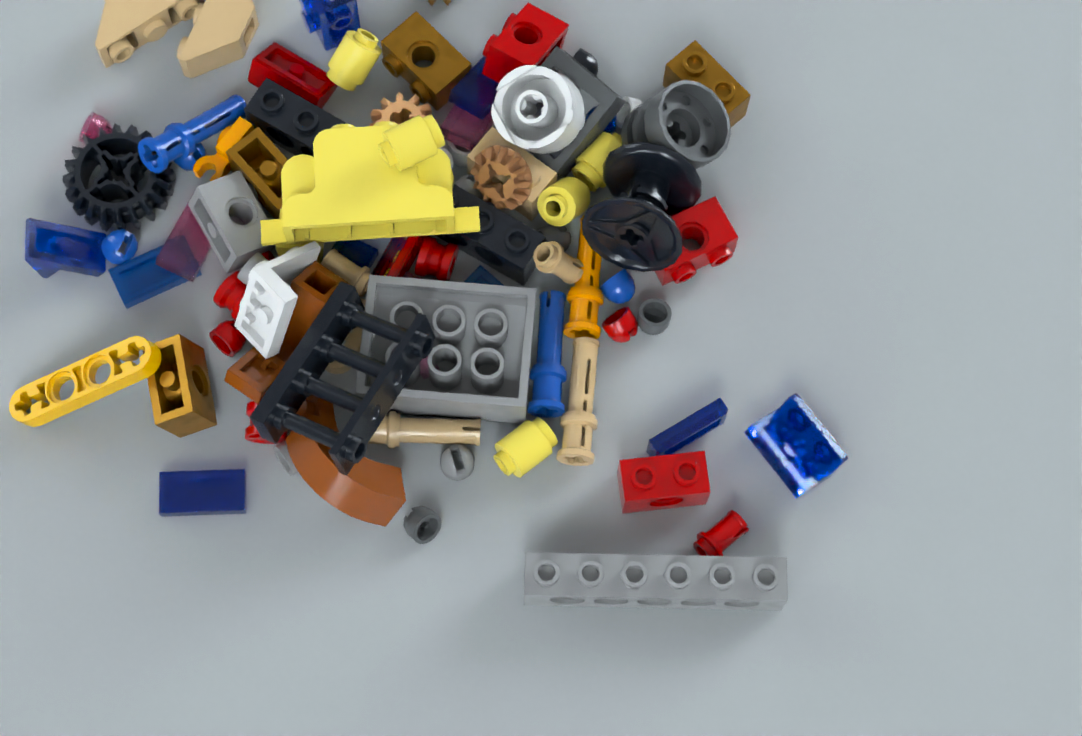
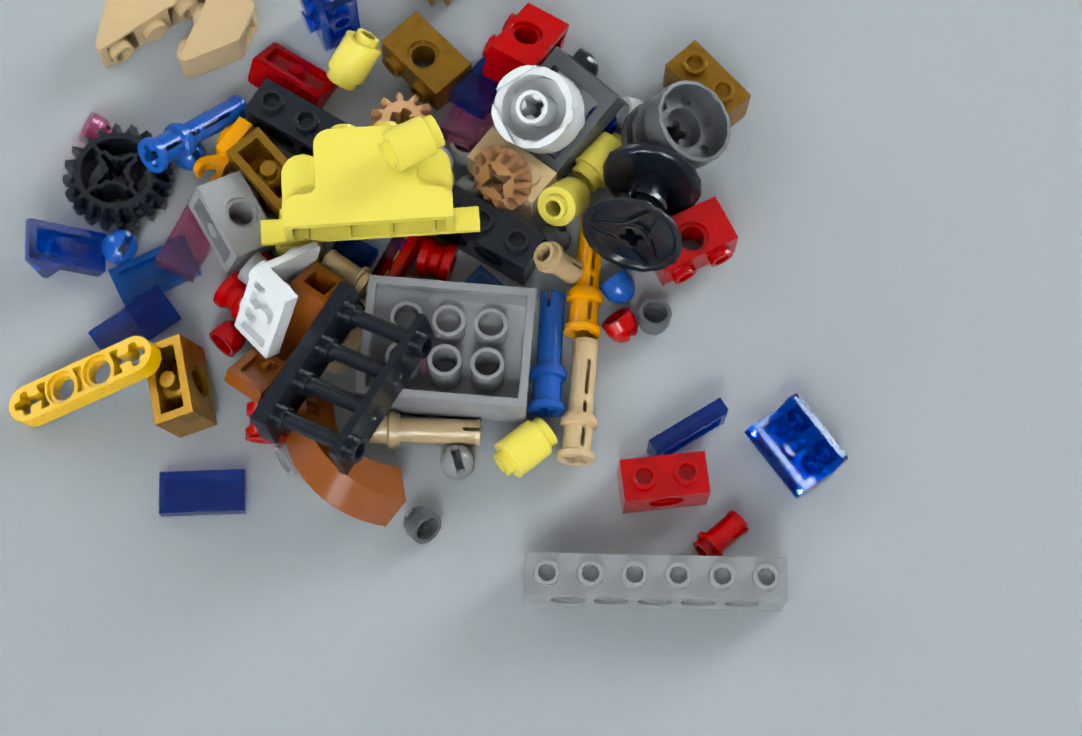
none -> clear blue slope [87,284,182,361]

